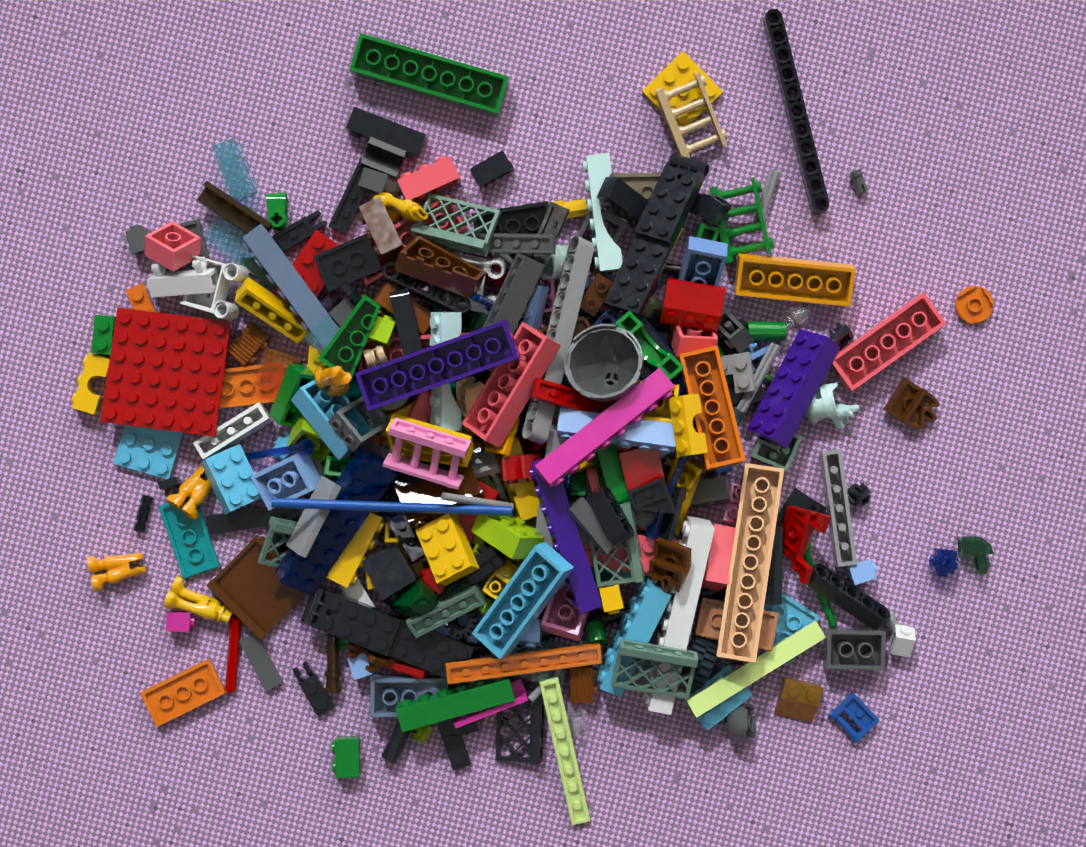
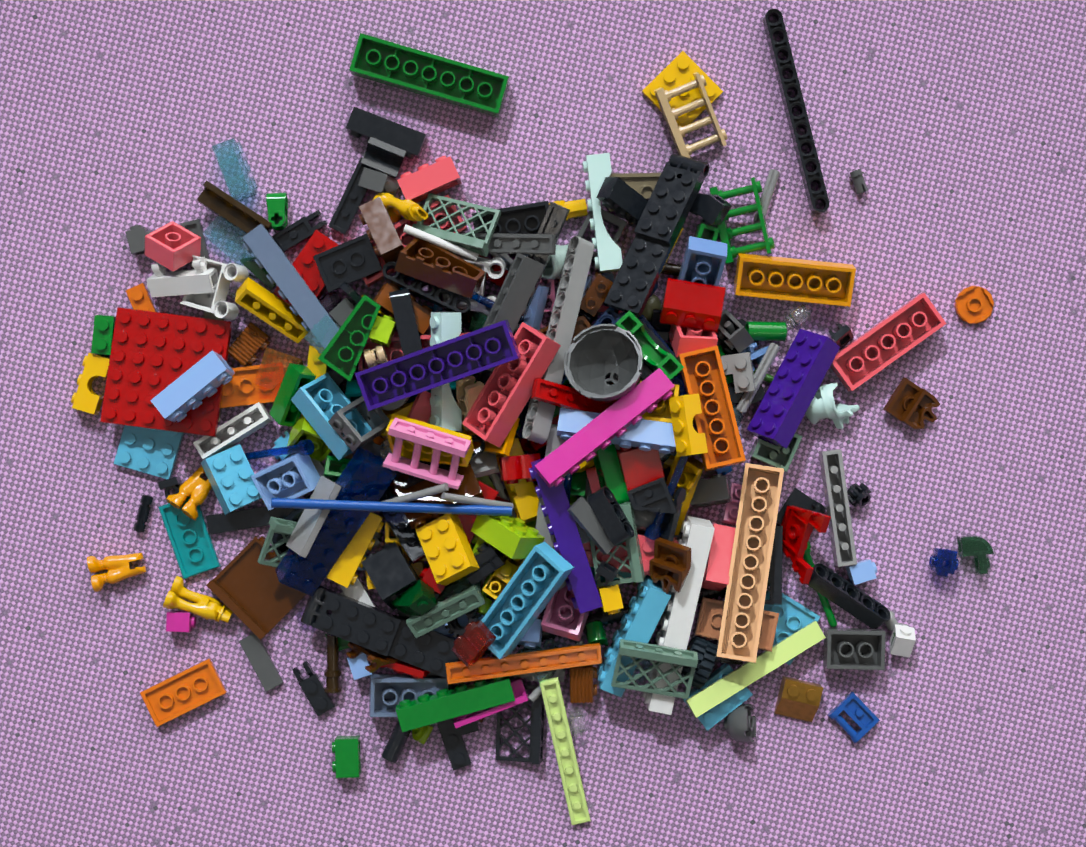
red axle [225,616,241,692] -> none
light orange piece [314,365,351,396] -> none
black panel [470,151,514,189] -> none
none -> light blue brick [150,350,235,422]
none -> light grey bar [382,483,449,503]
none -> white bar [403,225,479,261]
none -> clear red brick [452,621,496,667]
none -> black tile [594,560,619,586]

